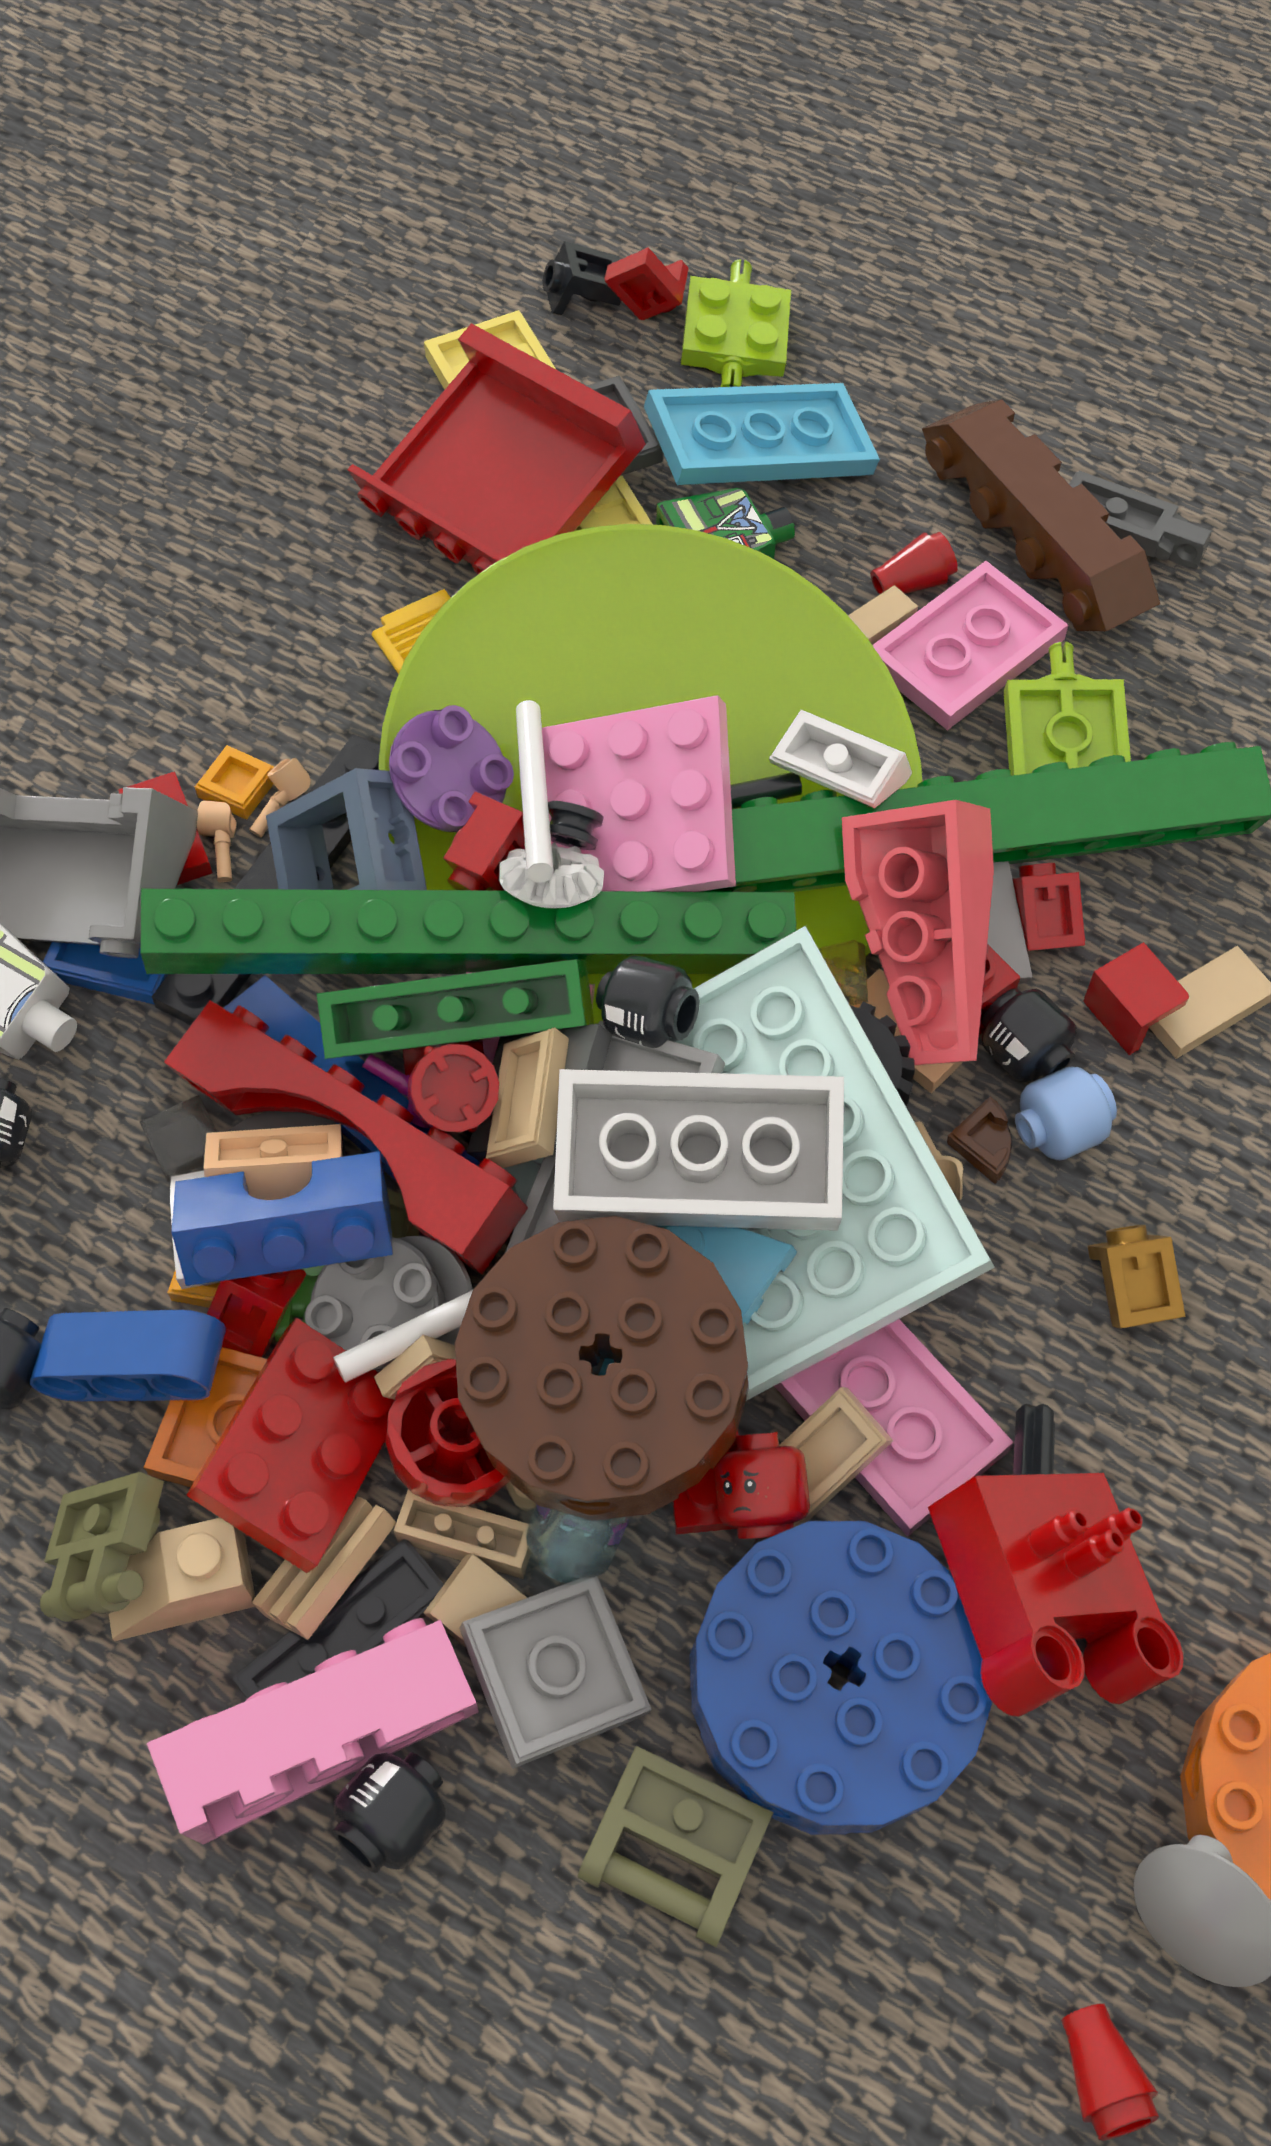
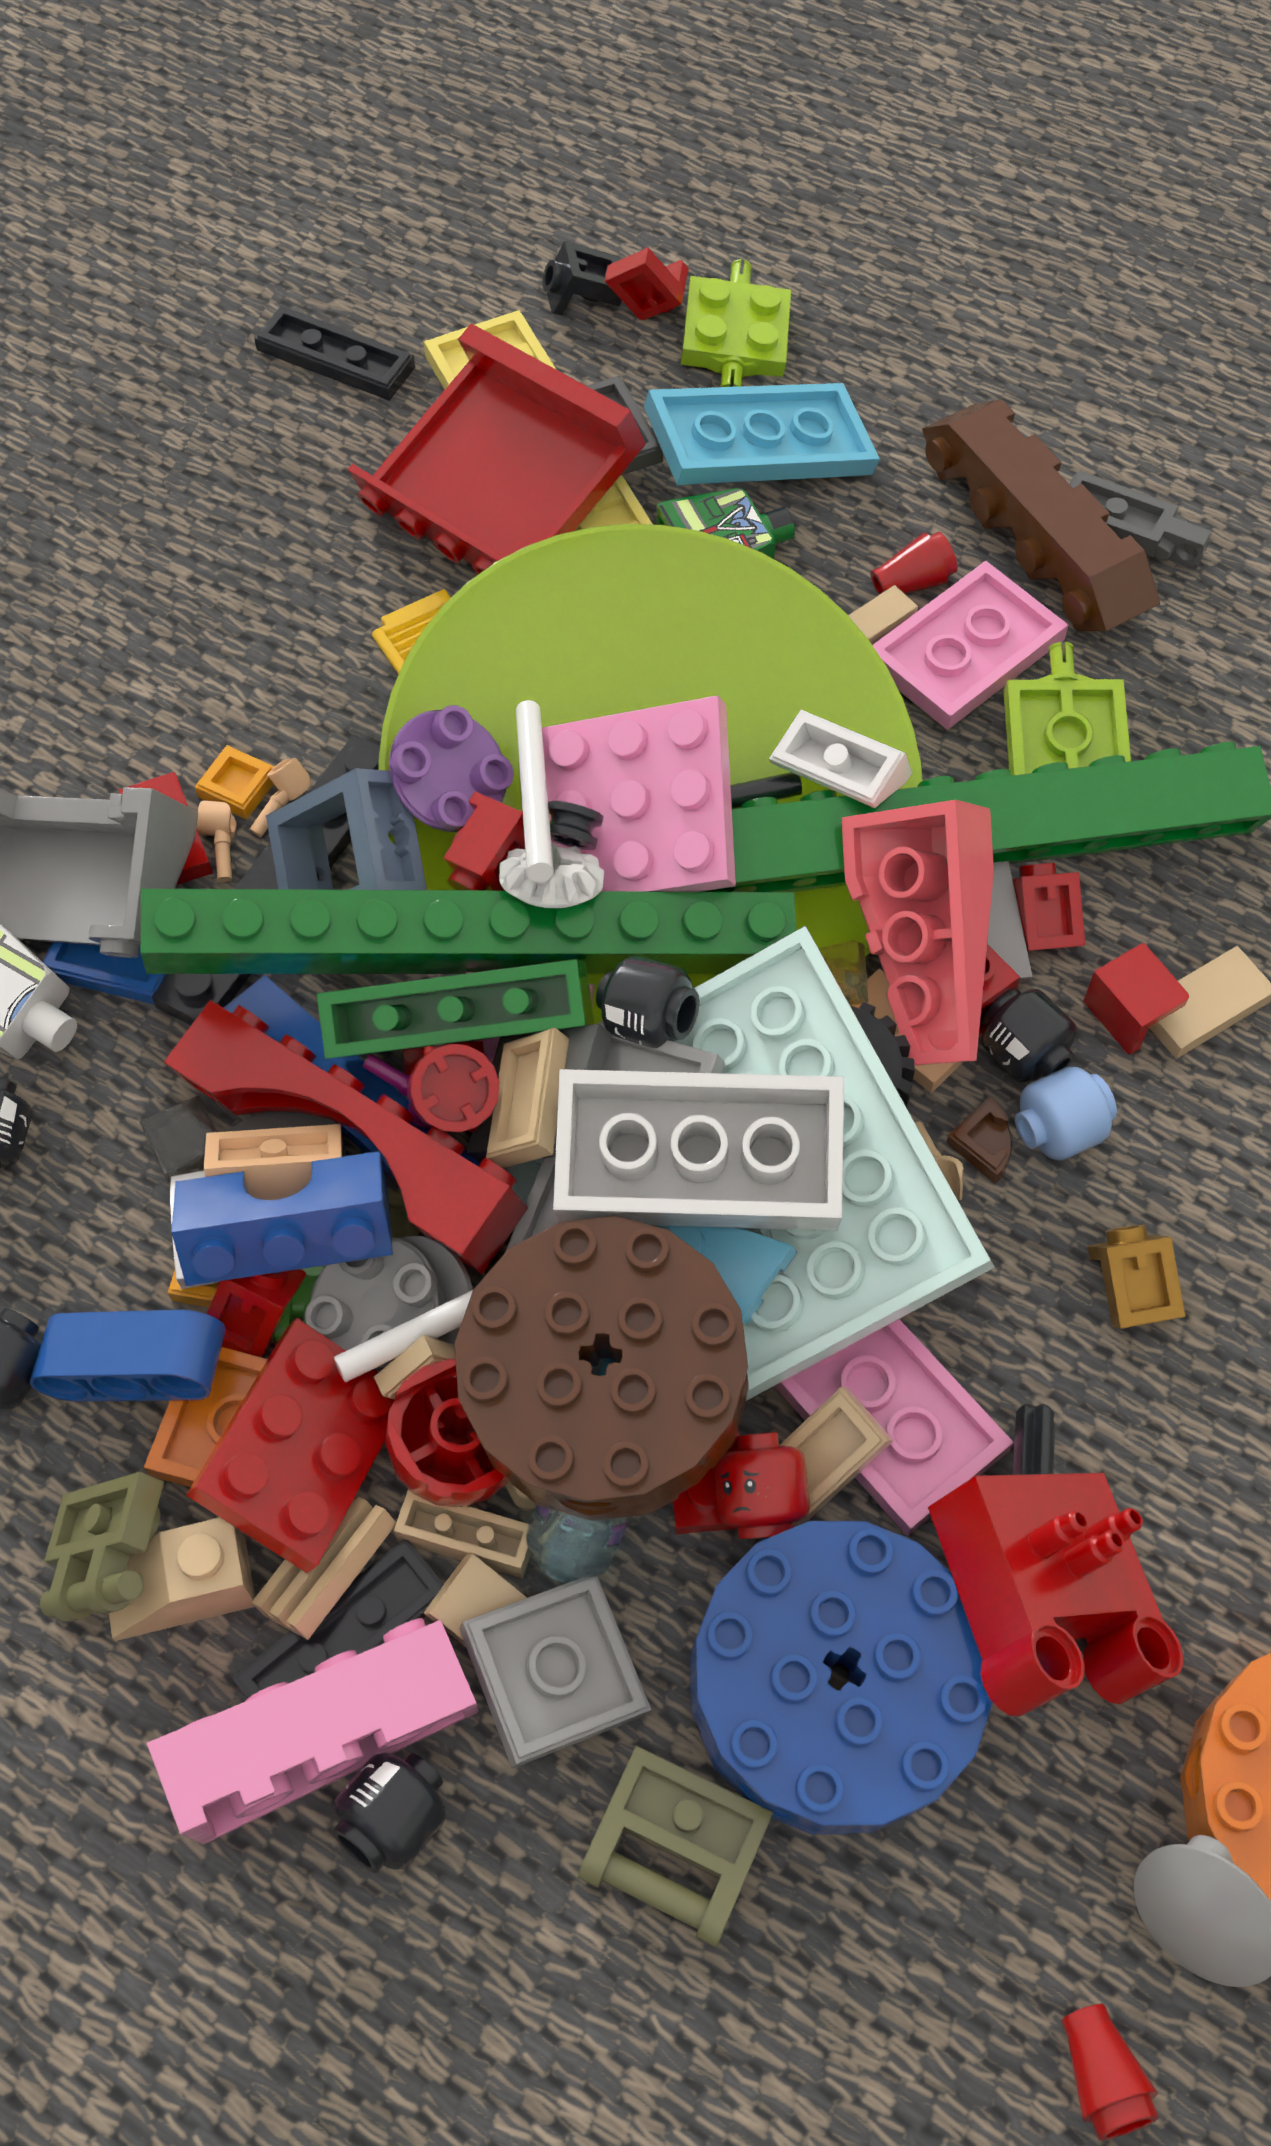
none -> black tile [254,306,415,401]

